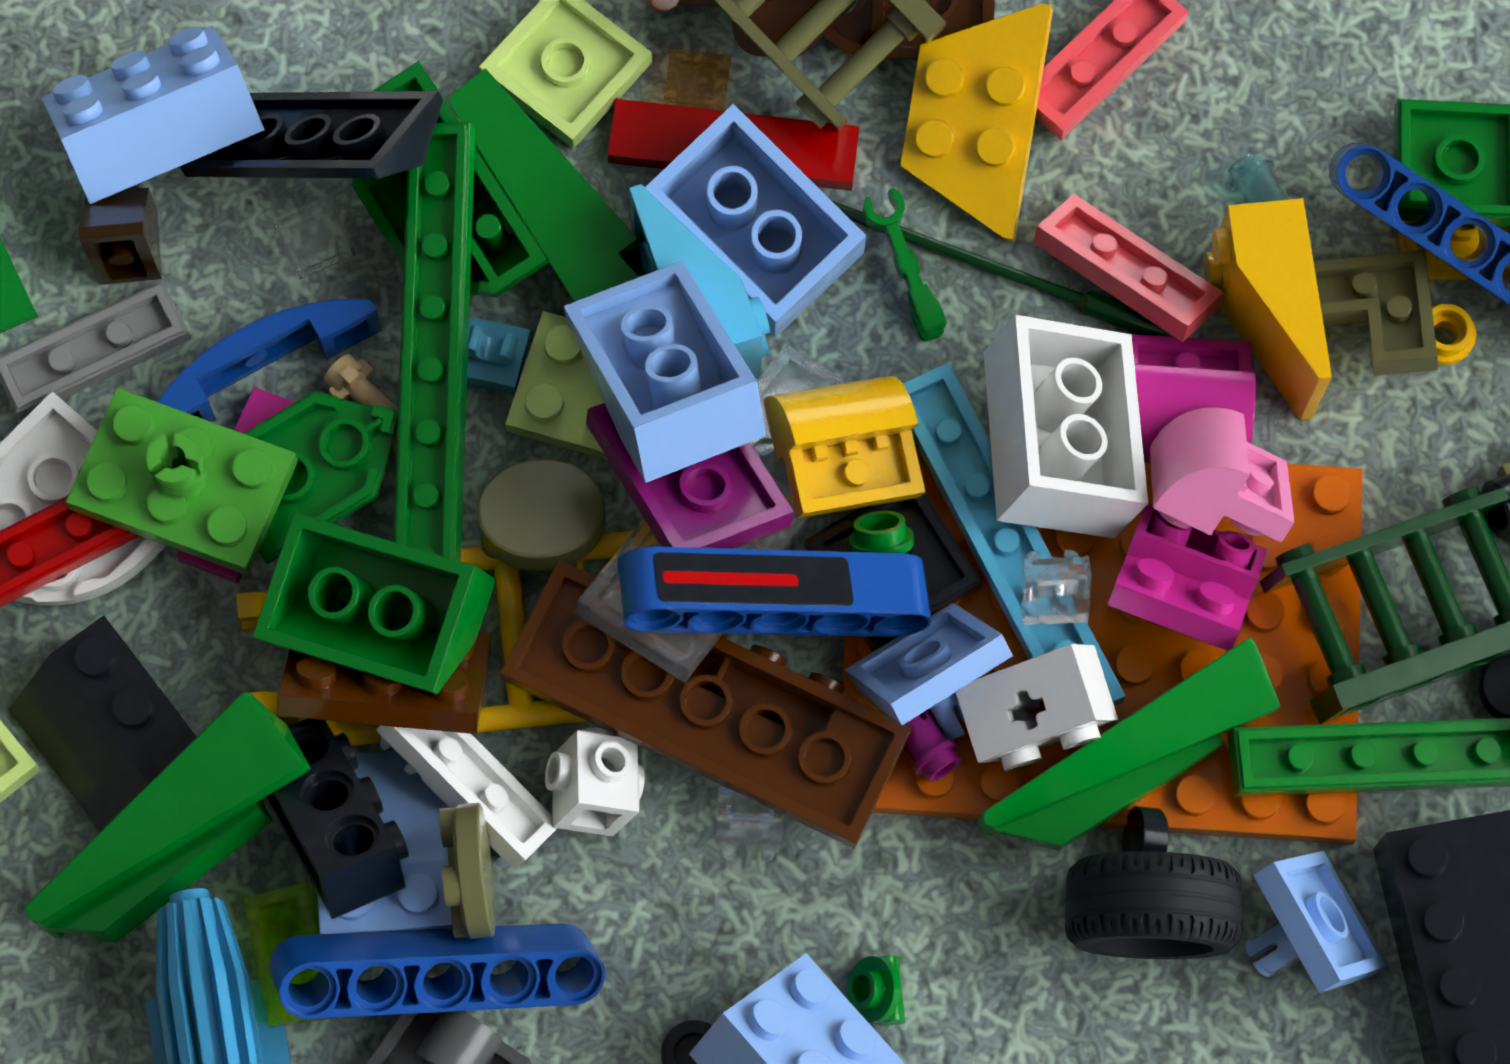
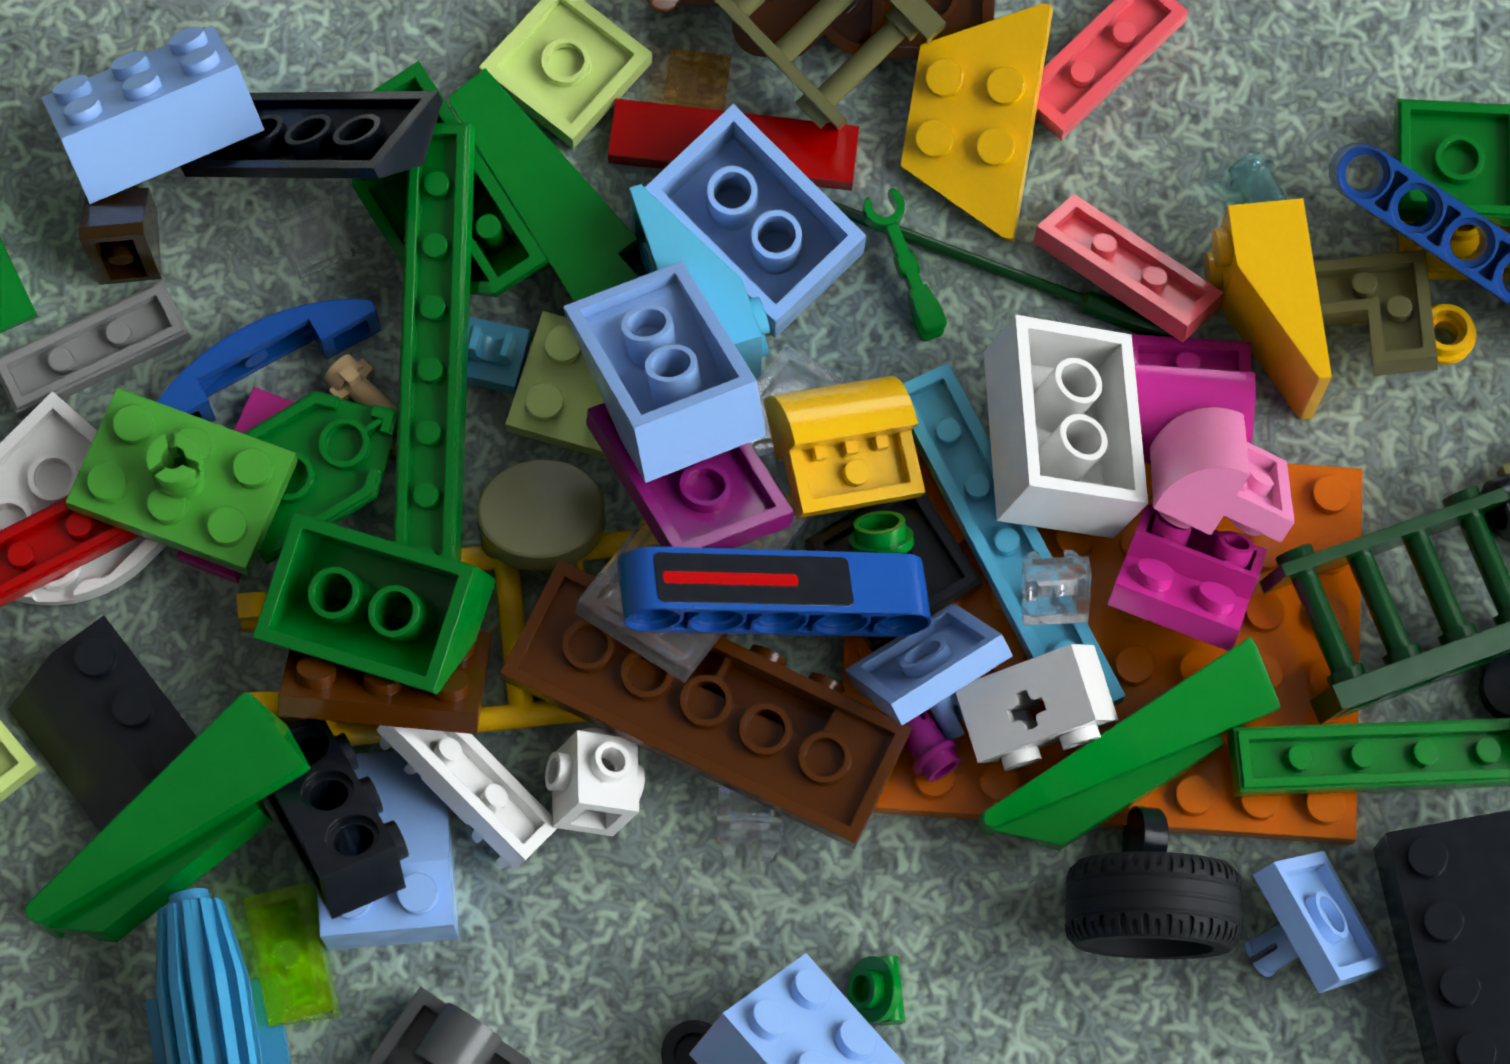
blue beam [269,923,605,1019] -> none
olive tile [439,802,496,939] -> none

